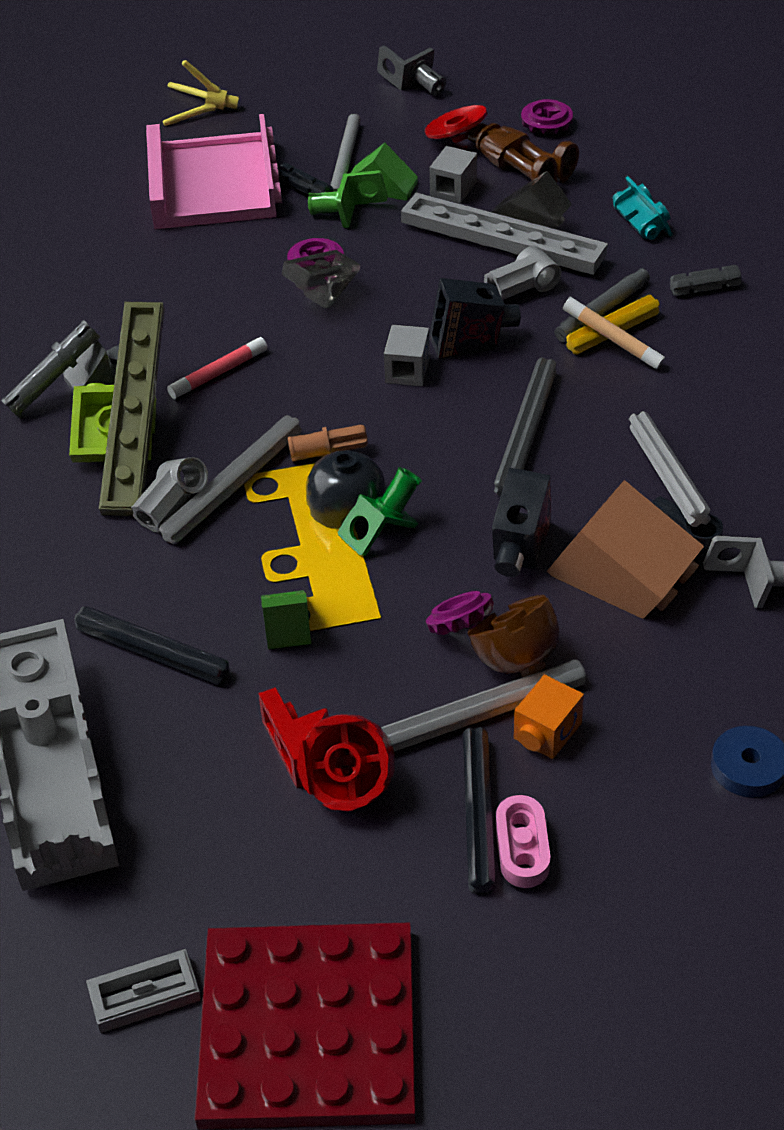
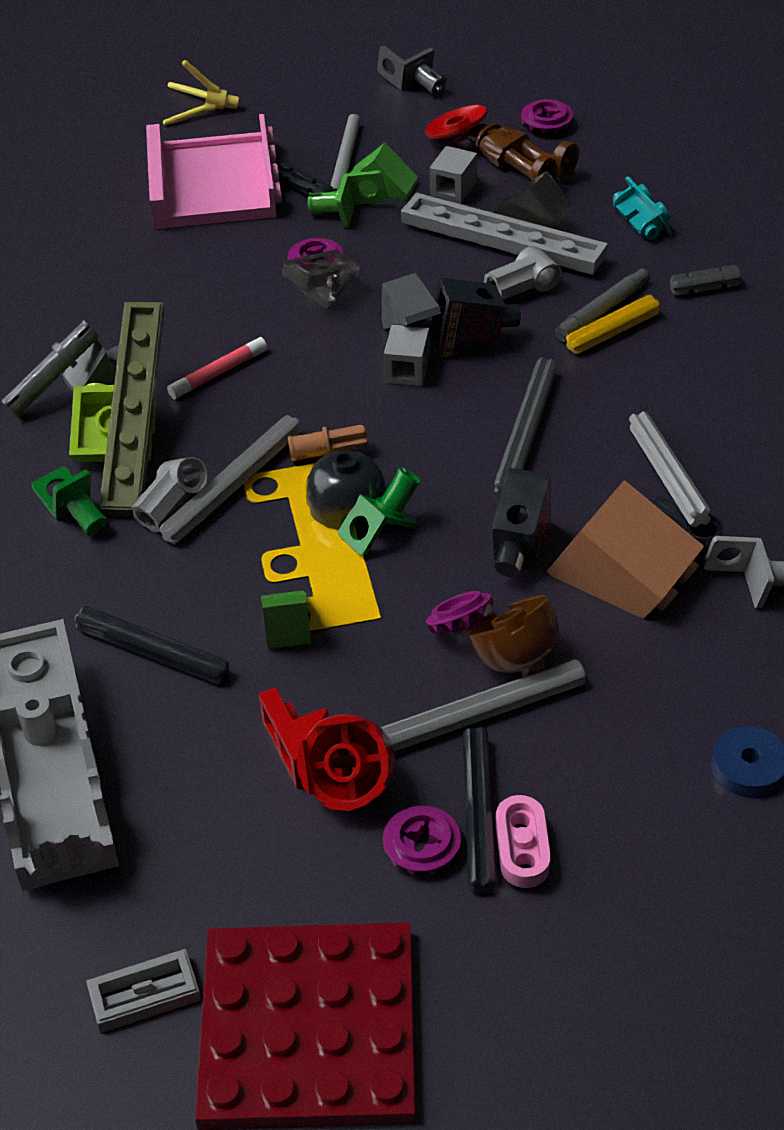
orange brick [514,674,584,759] -> none
light nougat bar [563,297,665,370] -> none
none -> green bracket [32,466,108,536]
none -> dark grey slope [382,273,441,329]
none -> magenta gear [383,806,461,876]

